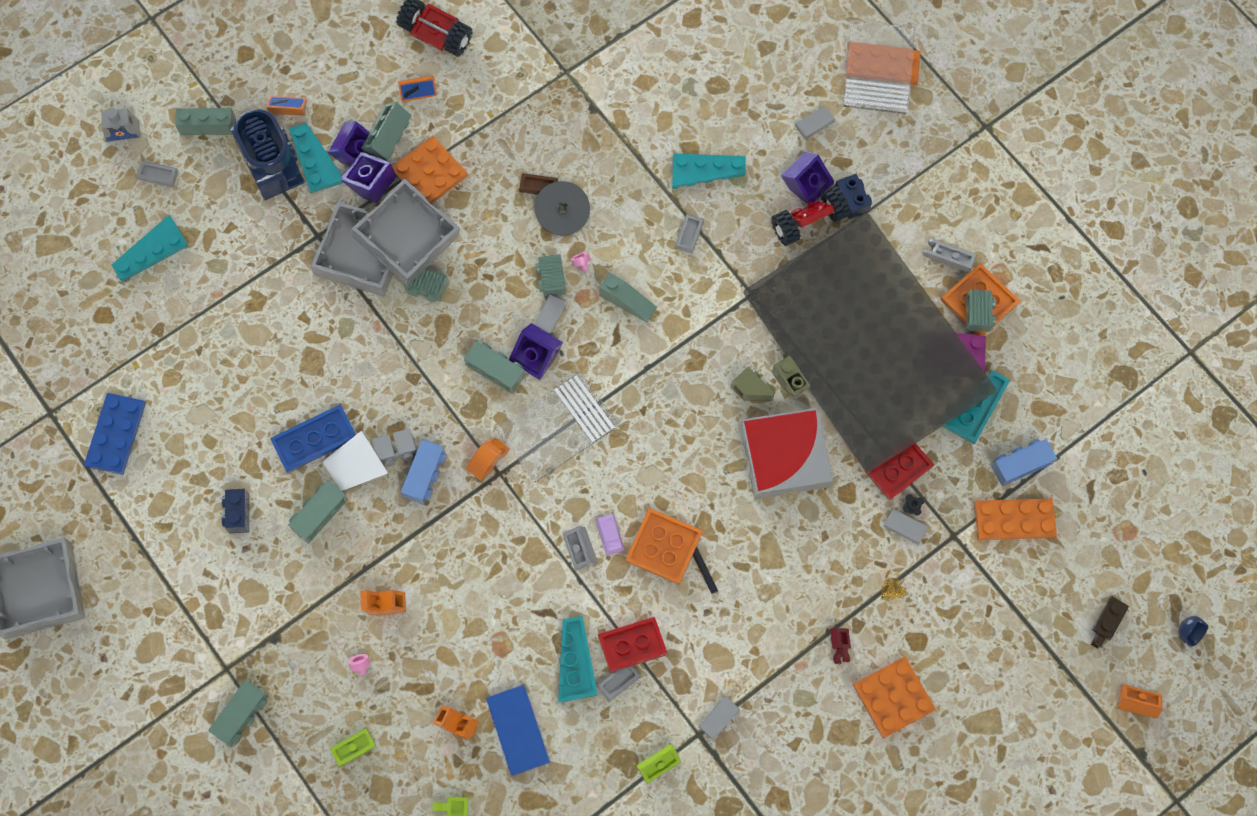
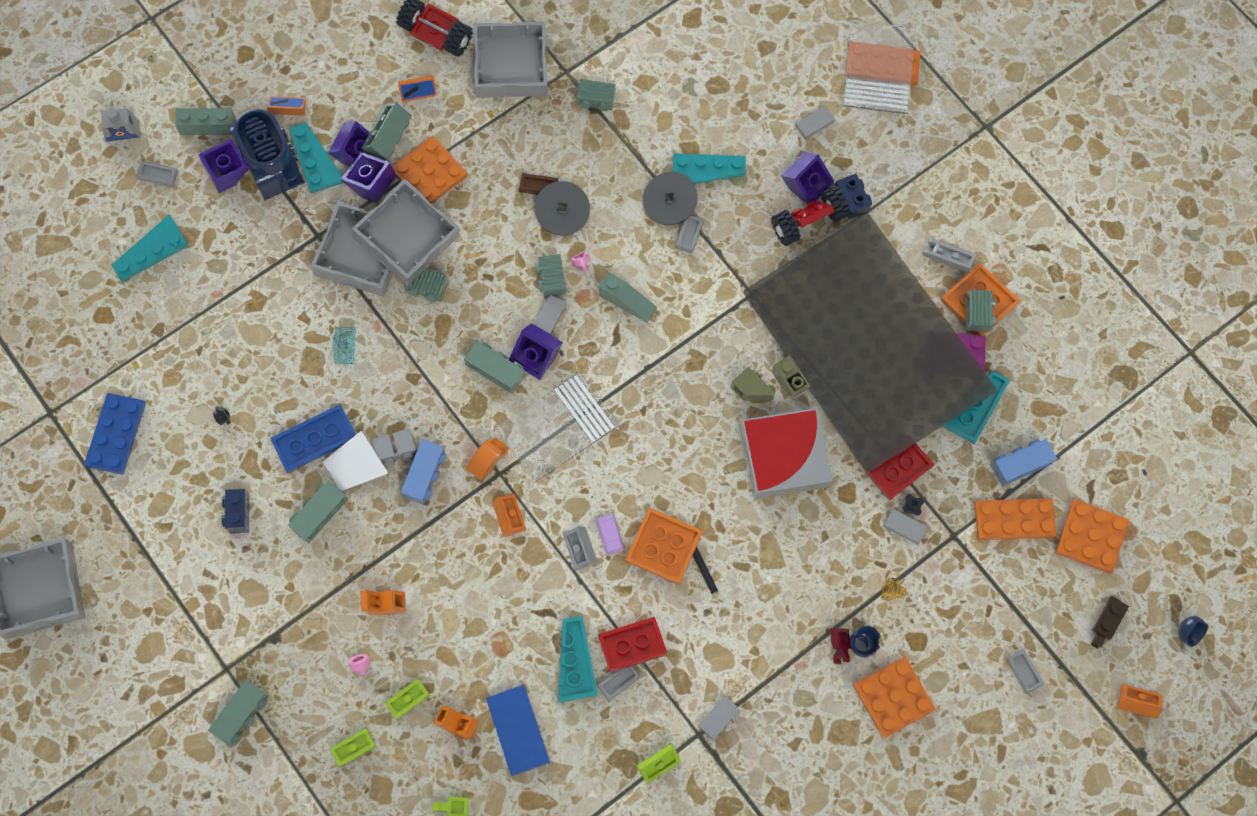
none -> dark purple slope [198,138,249,193]
none -> black plate [213,406,231,425]
none -> clear light blue slope [333,327,356,364]
none -> lime plate [385,679,430,720]
none -> light grey tile [474,22,548,98]
none -> orange slope [492,494,526,537]
none -> sand green brick [577,79,616,111]
none -> dark grey piece [643,172,698,225]
none -> dark blue hair [850,625,881,658]
none -> light grey tile [1006,649,1044,694]
none -> orange plate [1055,499,1130,574]

